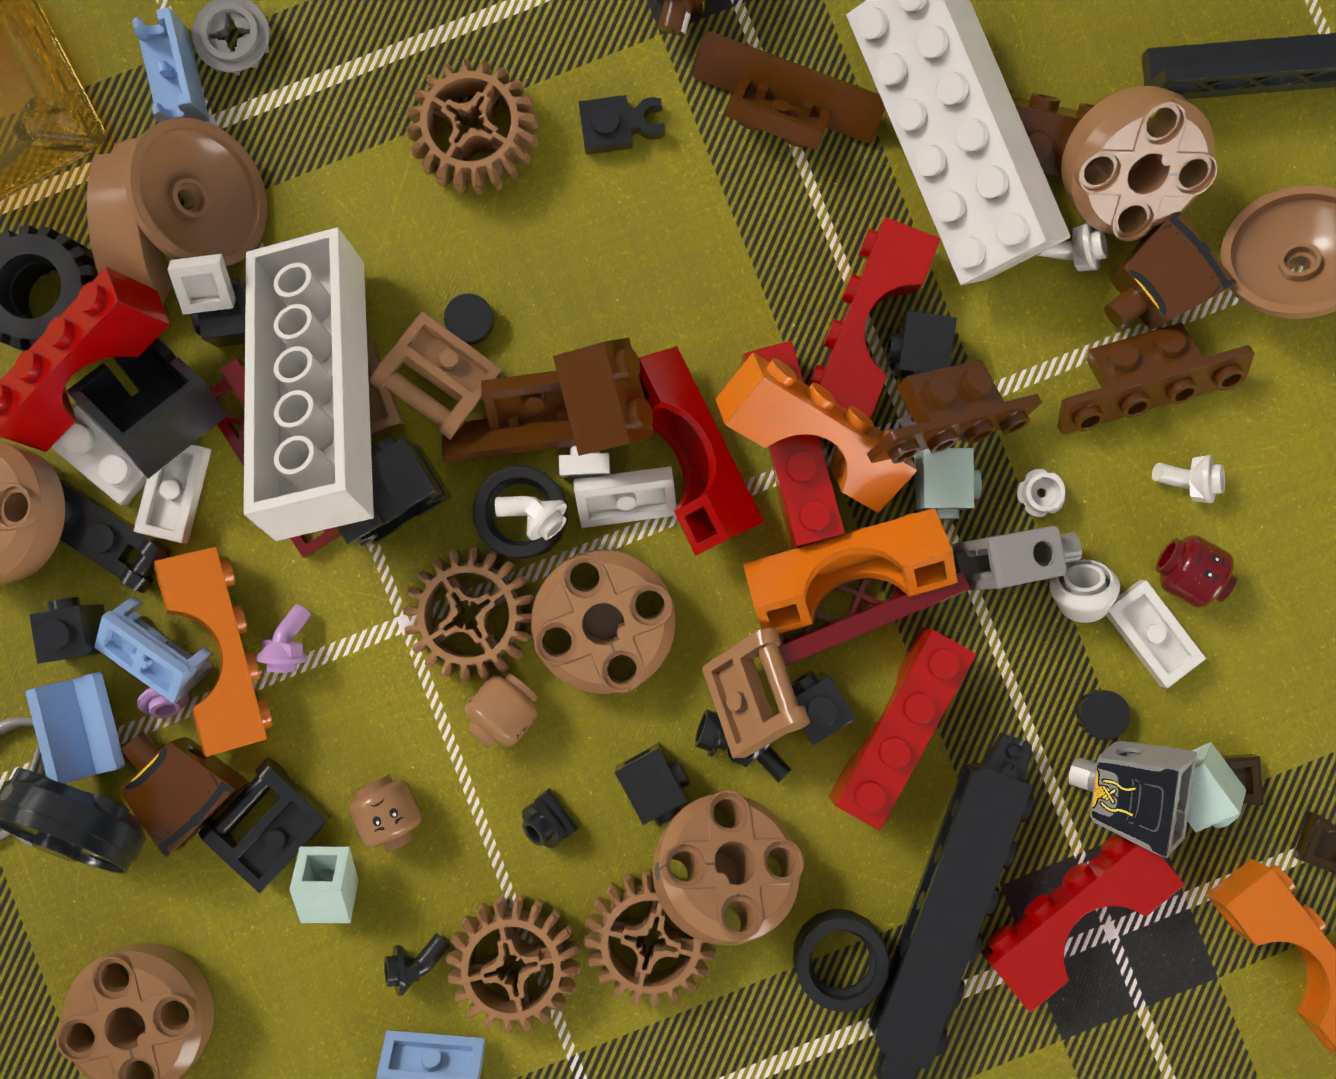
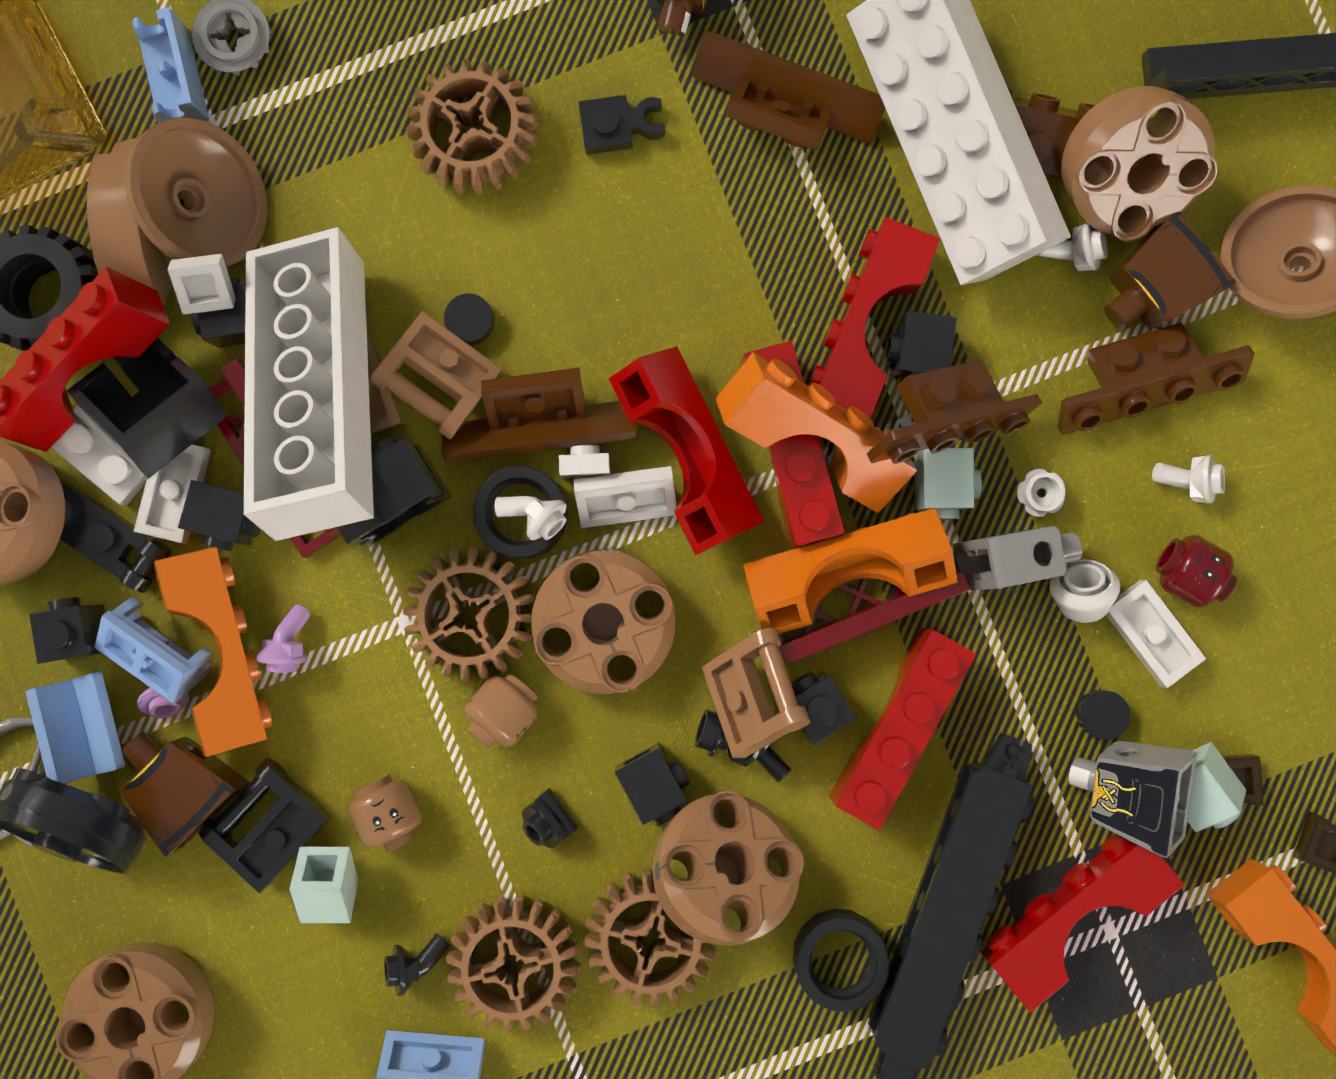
reddish brown brick [553,338,654,456] -> none
none -> black brick [178,480,261,551]

